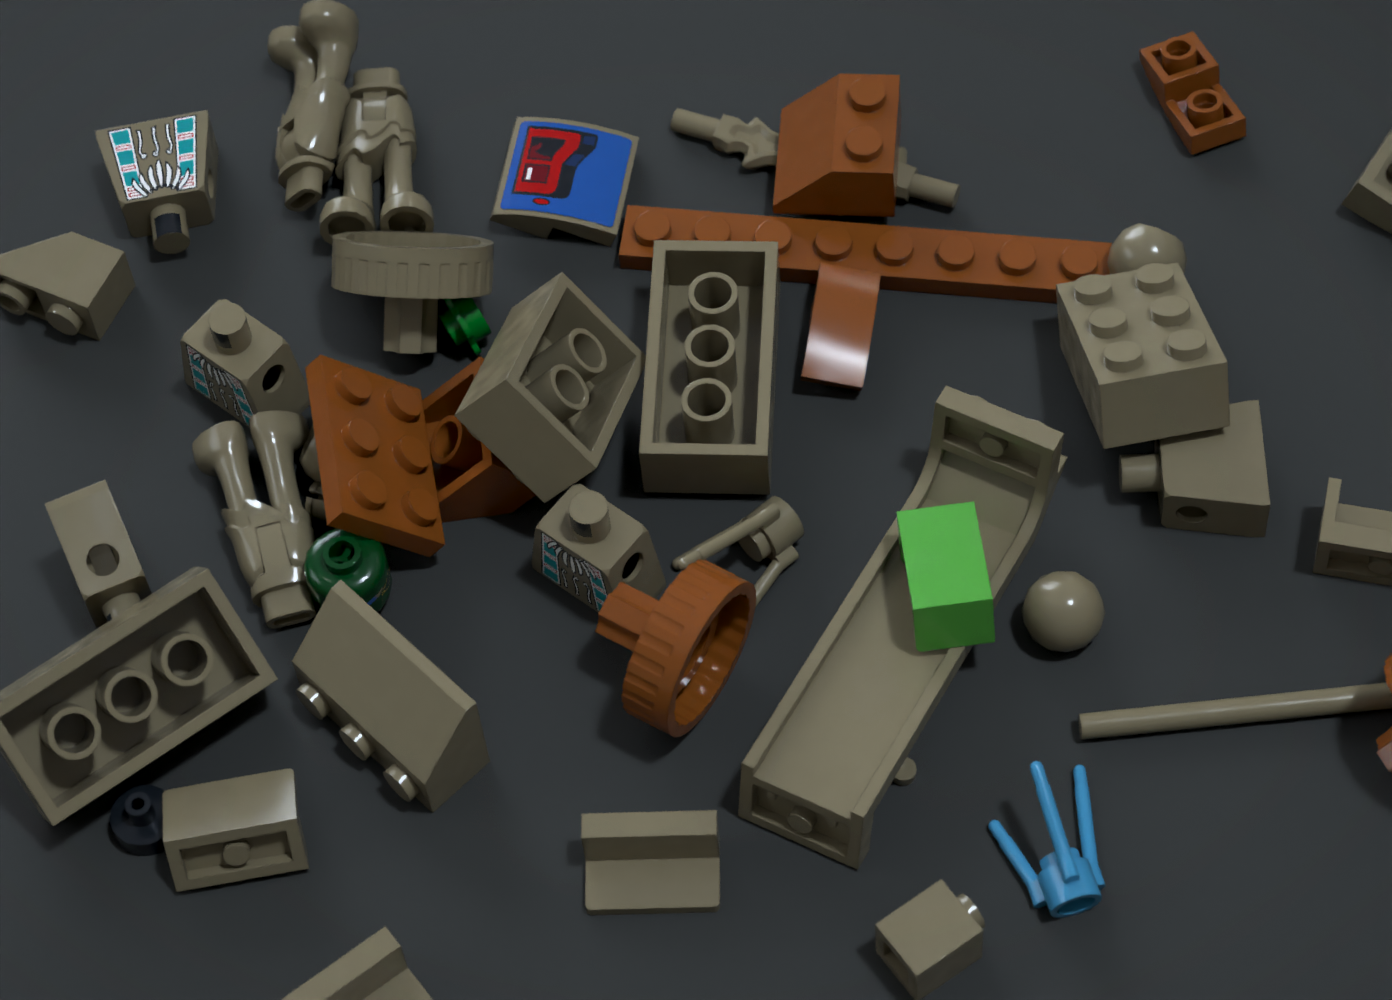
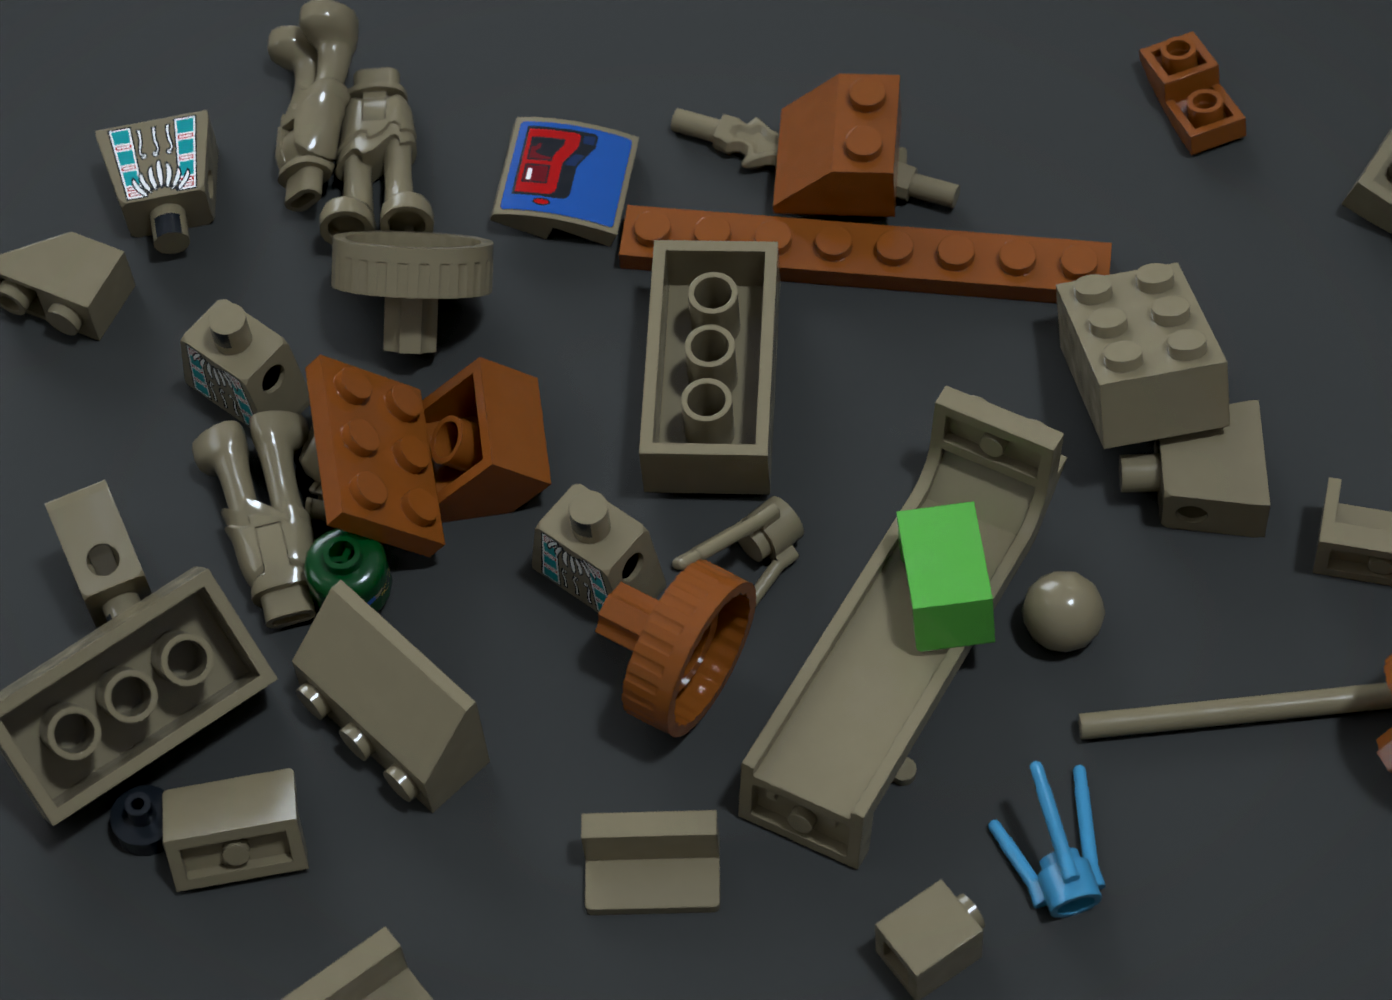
green plate [438,298,492,356] -> none
dark tan brick [454,272,646,503] -> none
dark orange slope [800,262,881,391] -> none
dark tan piece [1108,223,1187,274] -> none

